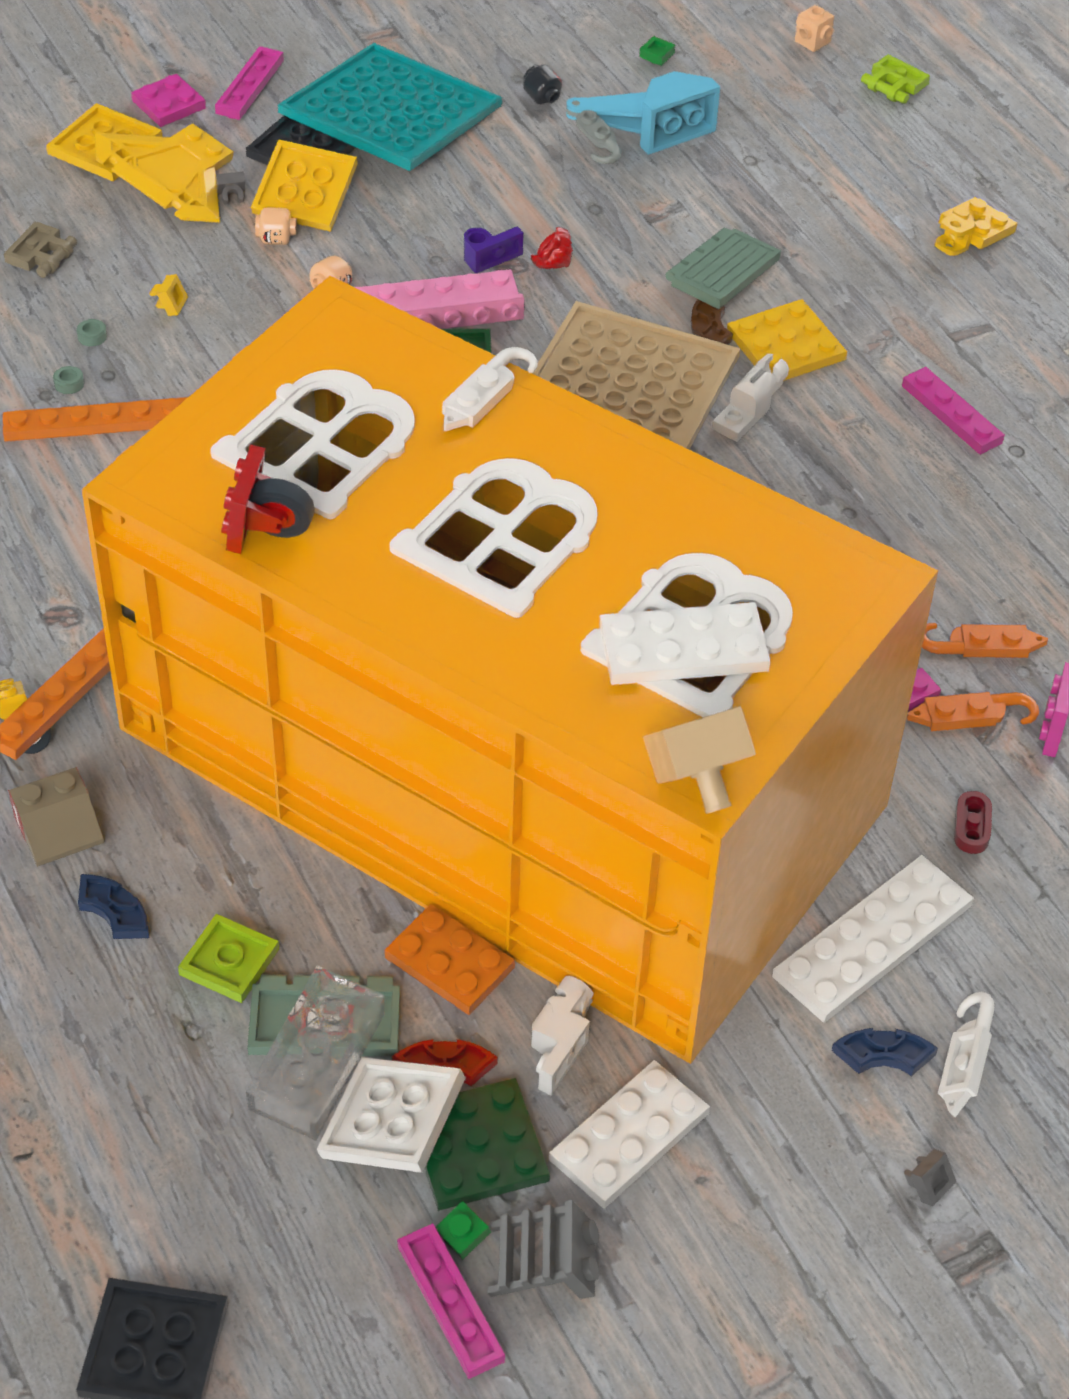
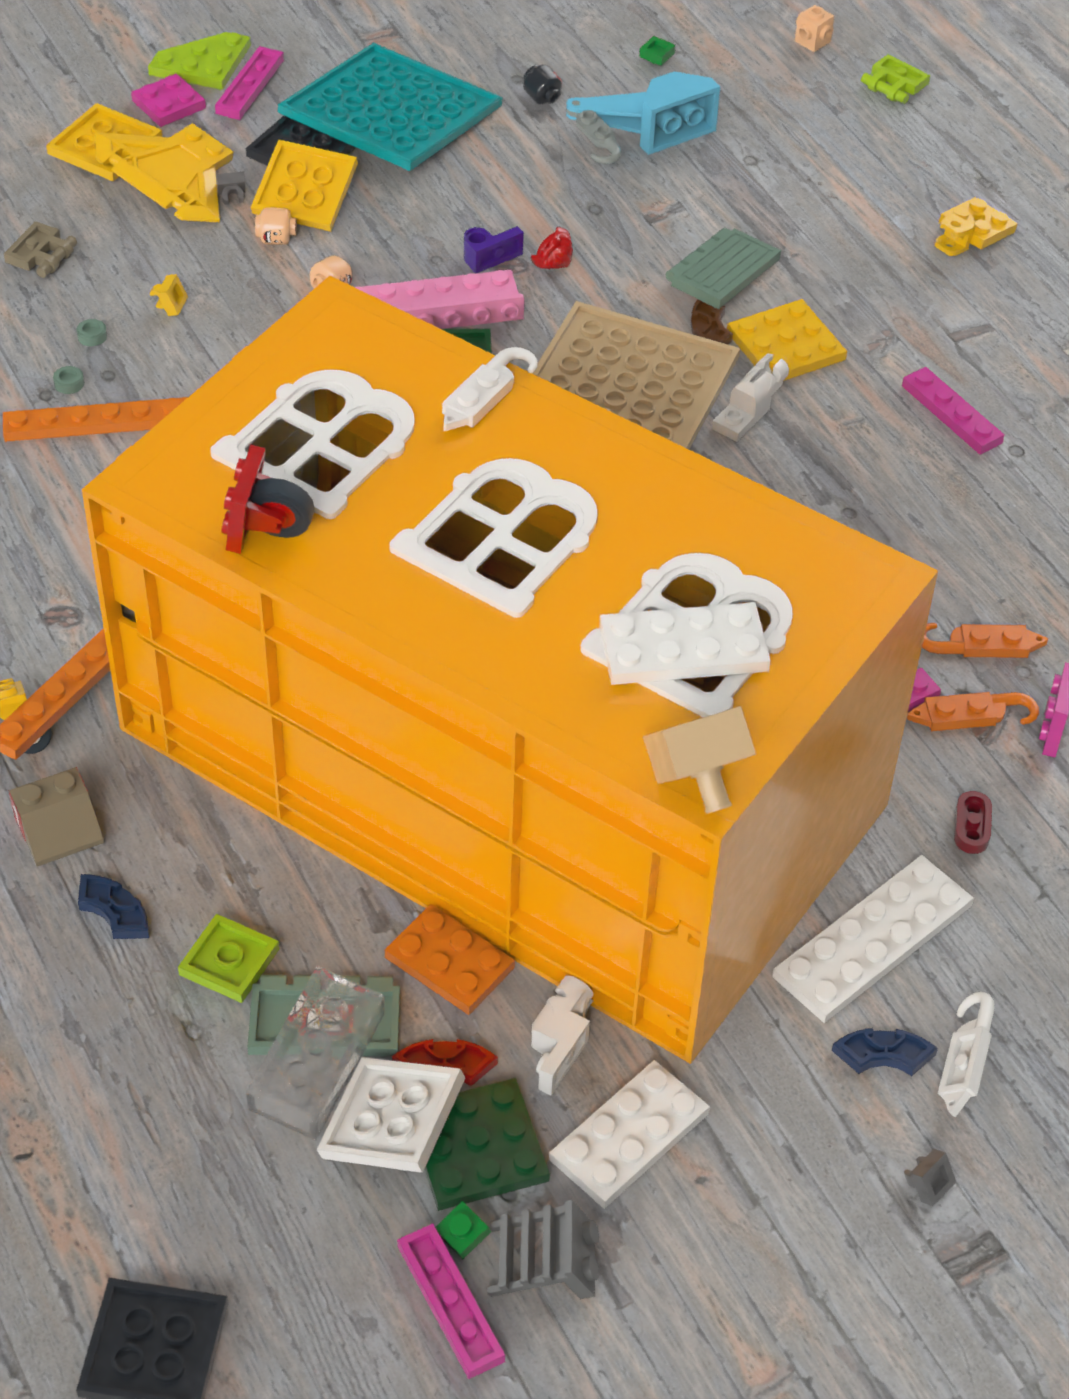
none -> lime plate [148,32,251,90]

